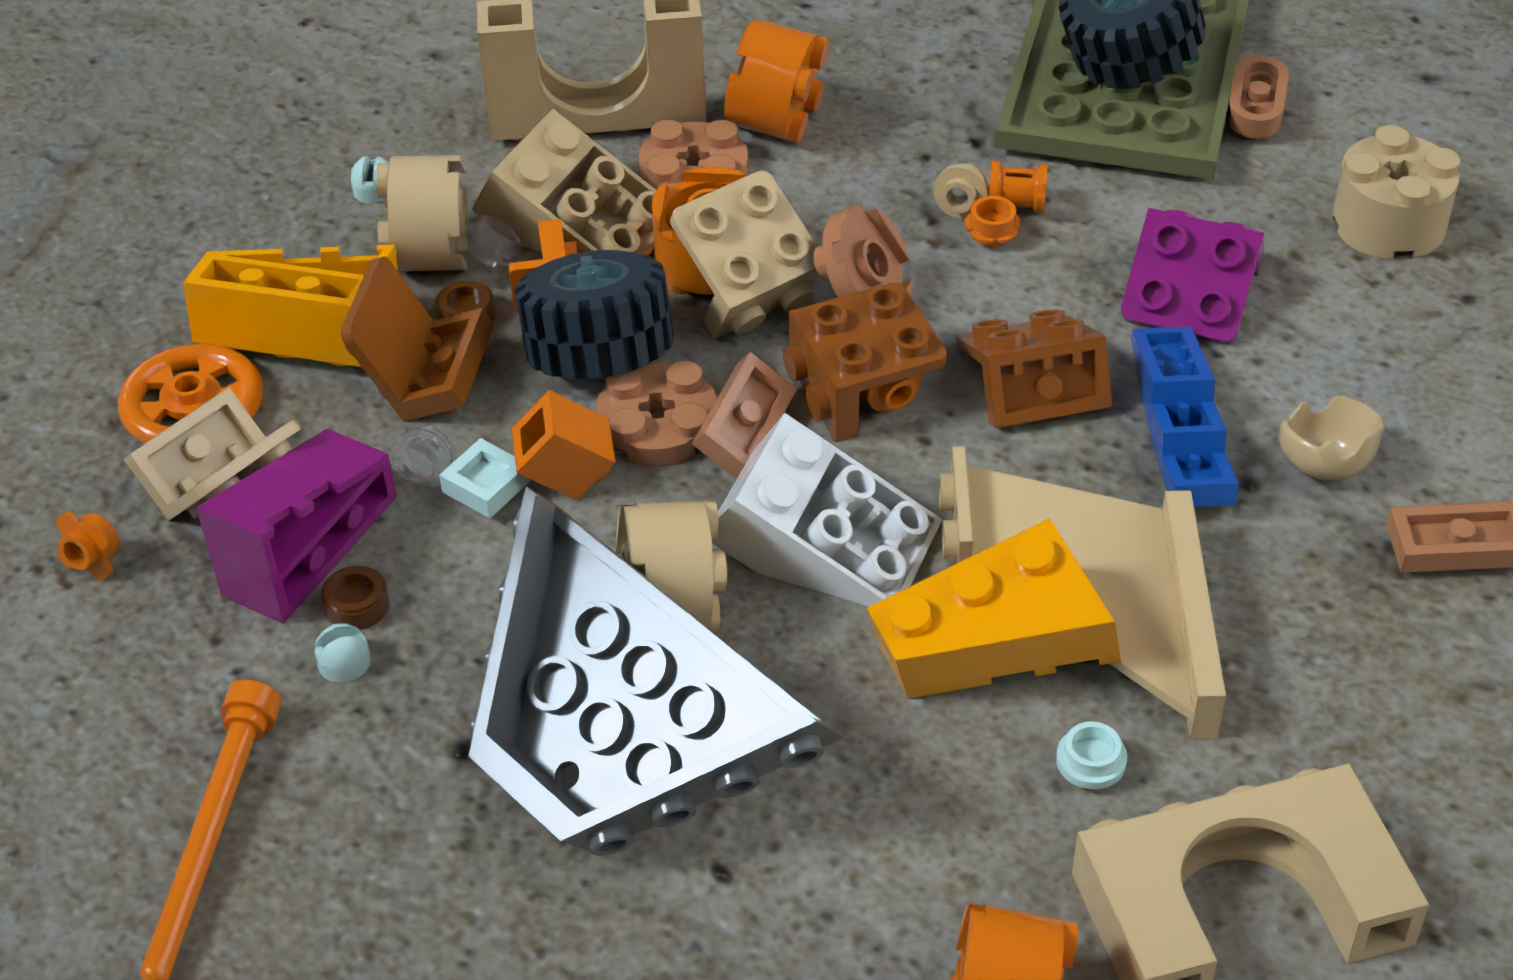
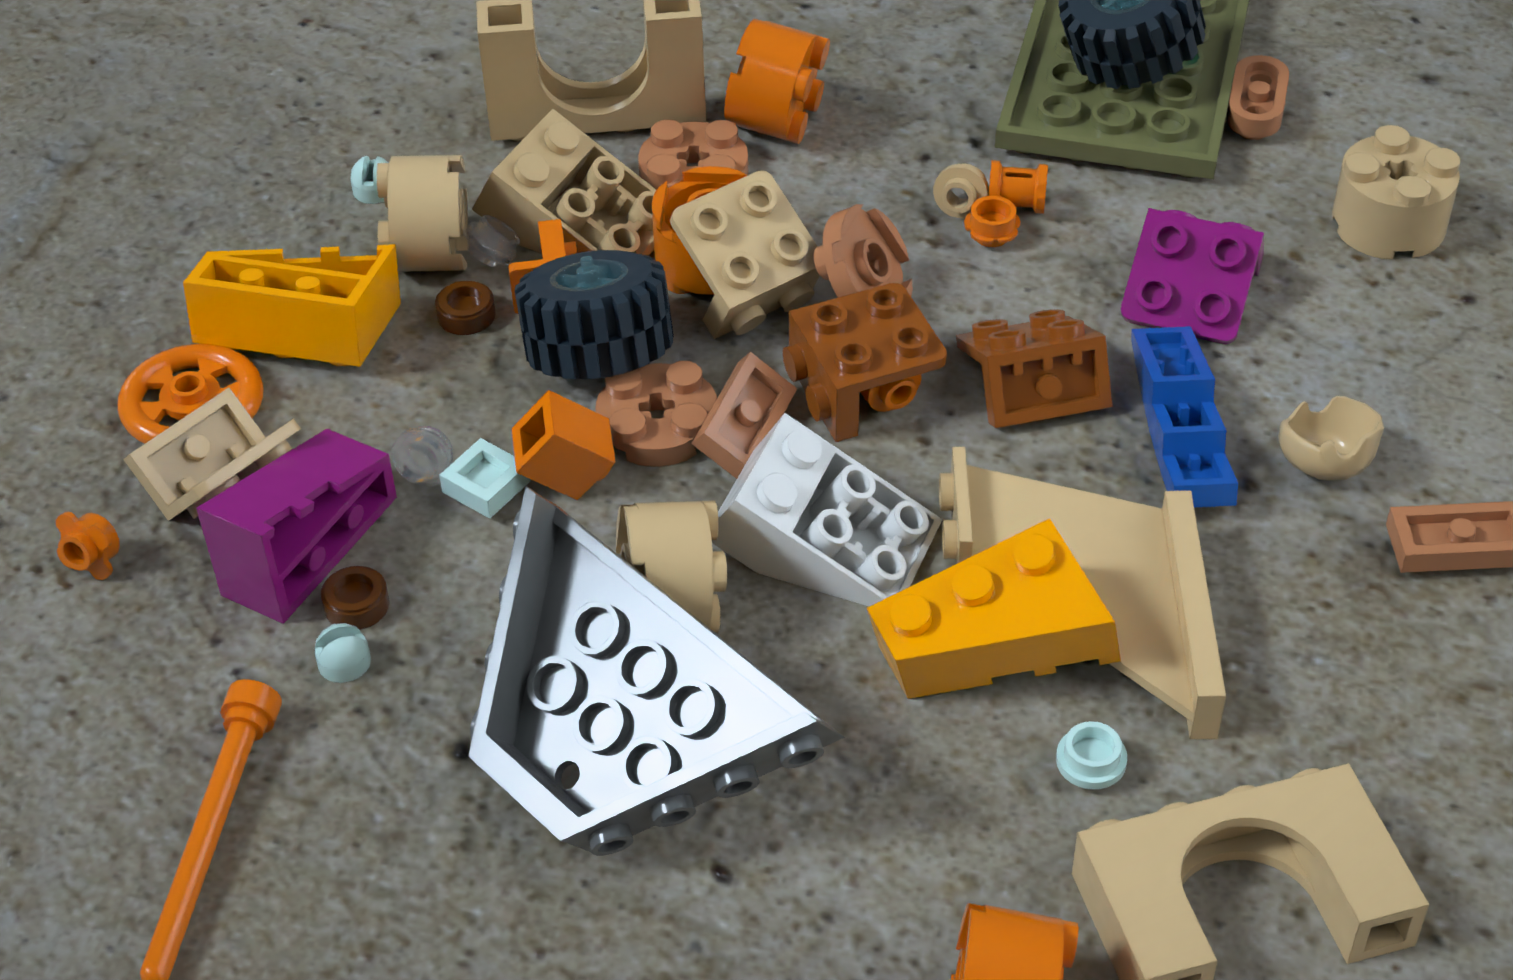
dark orange bracket [341,256,495,422] -> none

